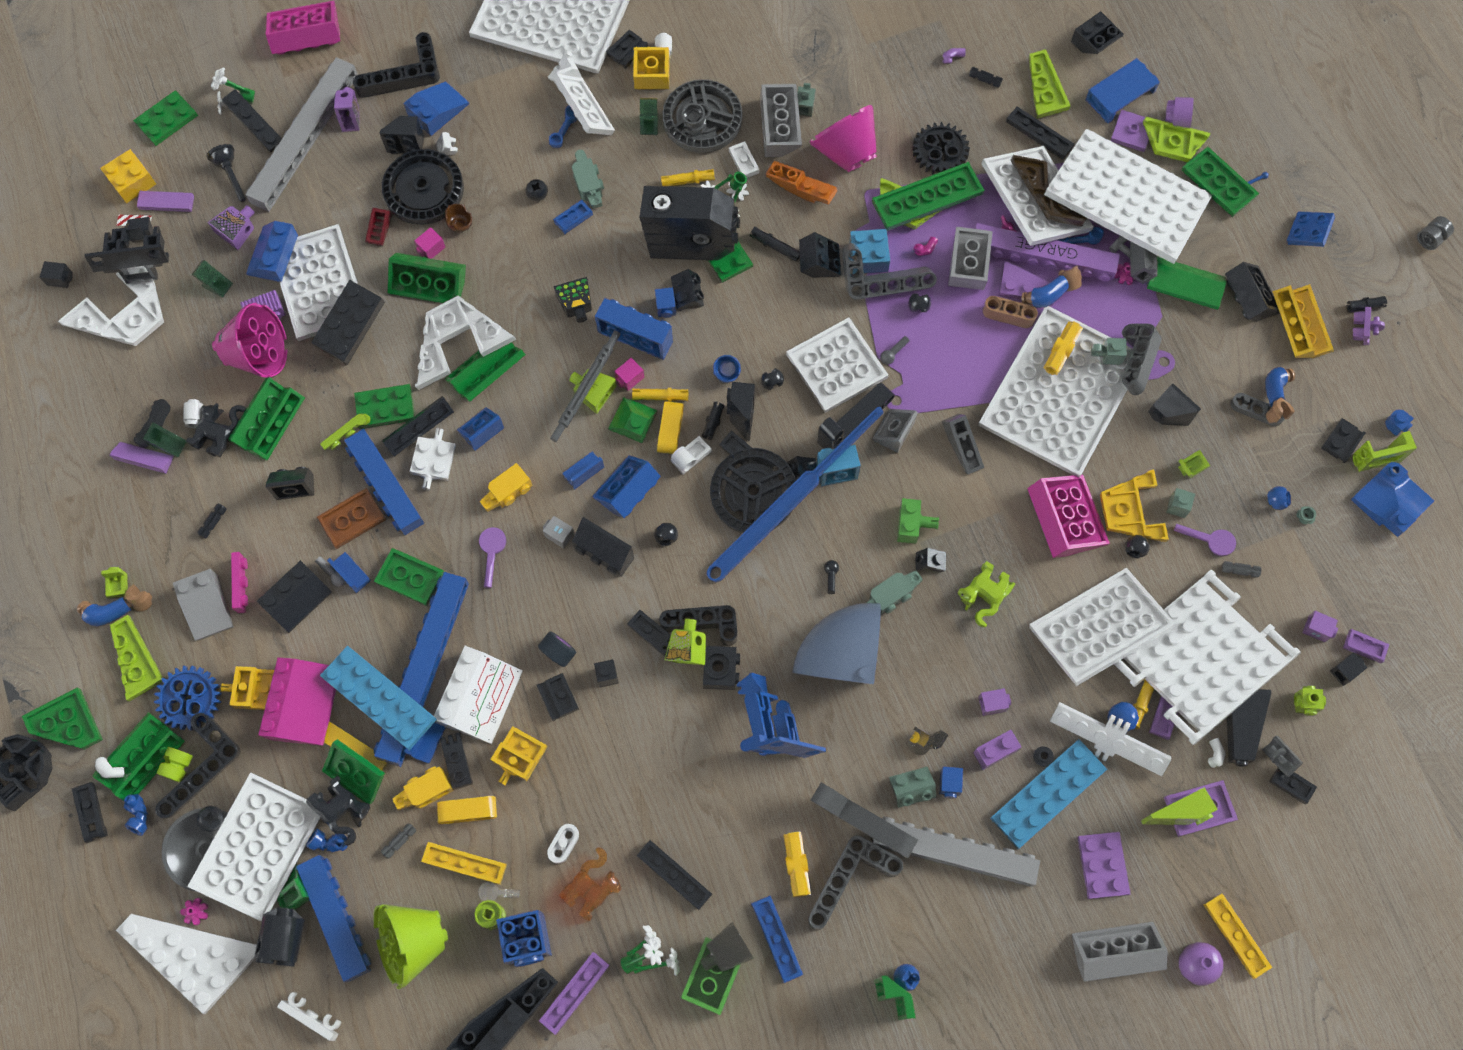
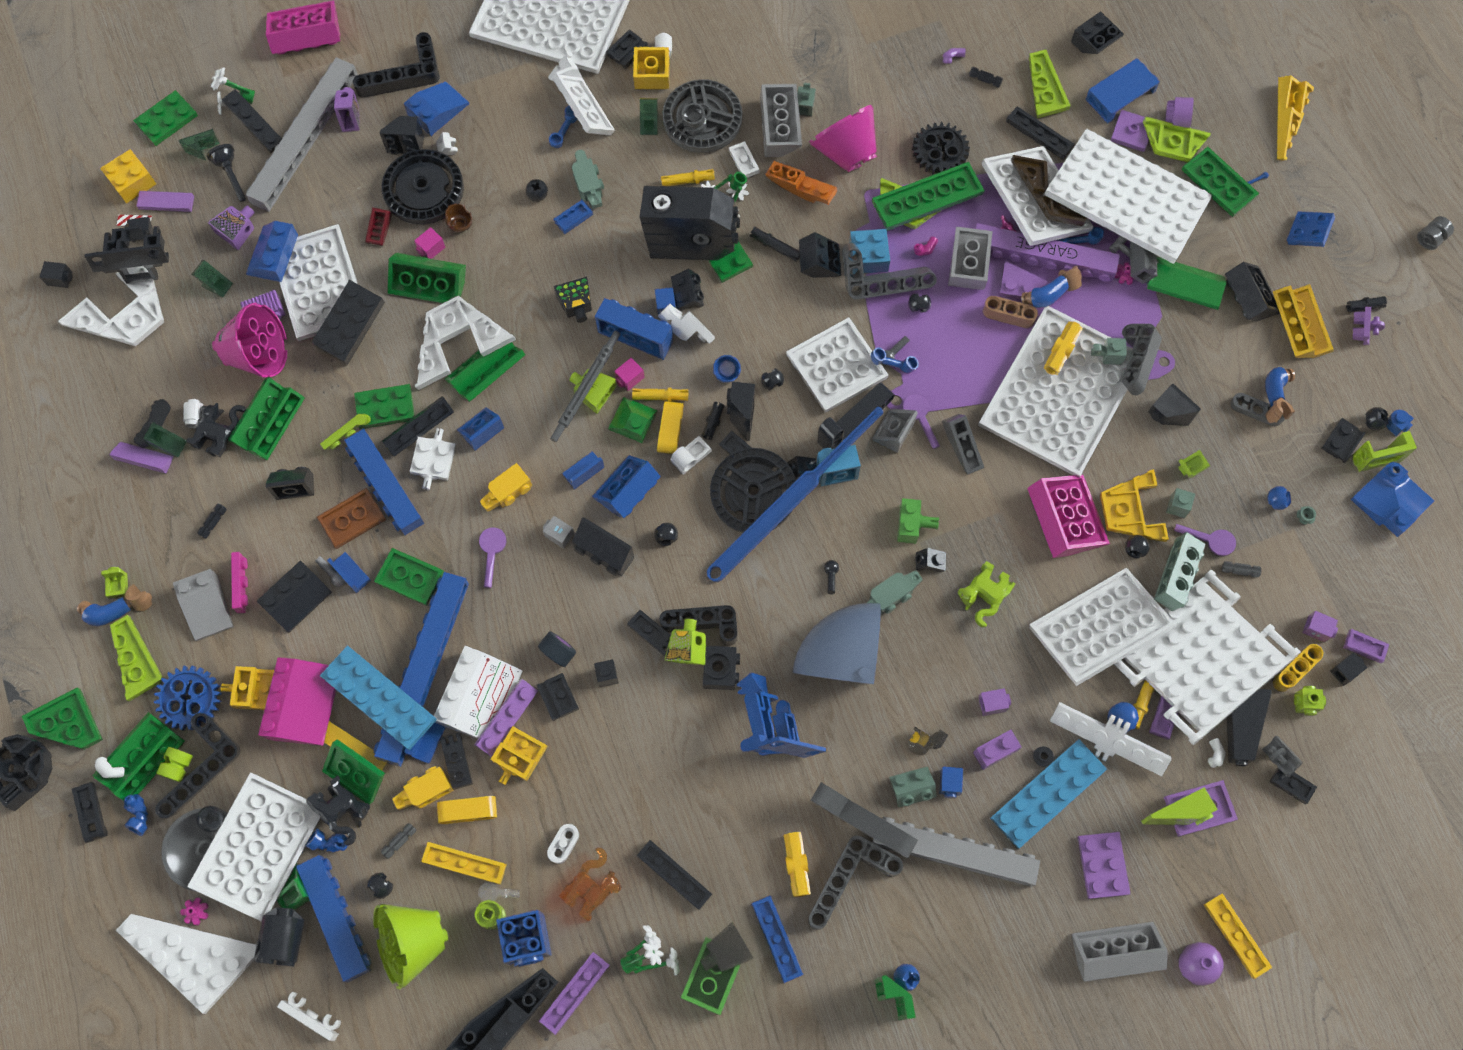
none -> clear green slope [179,129,220,160]
none -> black piece [367,872,393,899]
none -> medium lavender plate [474,679,538,757]
none -> white plate [658,304,715,344]
none -> blue bar [871,347,919,373]
none -> medium lavender piece [903,394,940,449]
none -> sand green brick [1154,532,1205,611]
none -> yellow beam [1273,644,1323,692]
none -> yellow wedge [1277,75,1314,161]
none -> black piece [1365,407,1389,431]

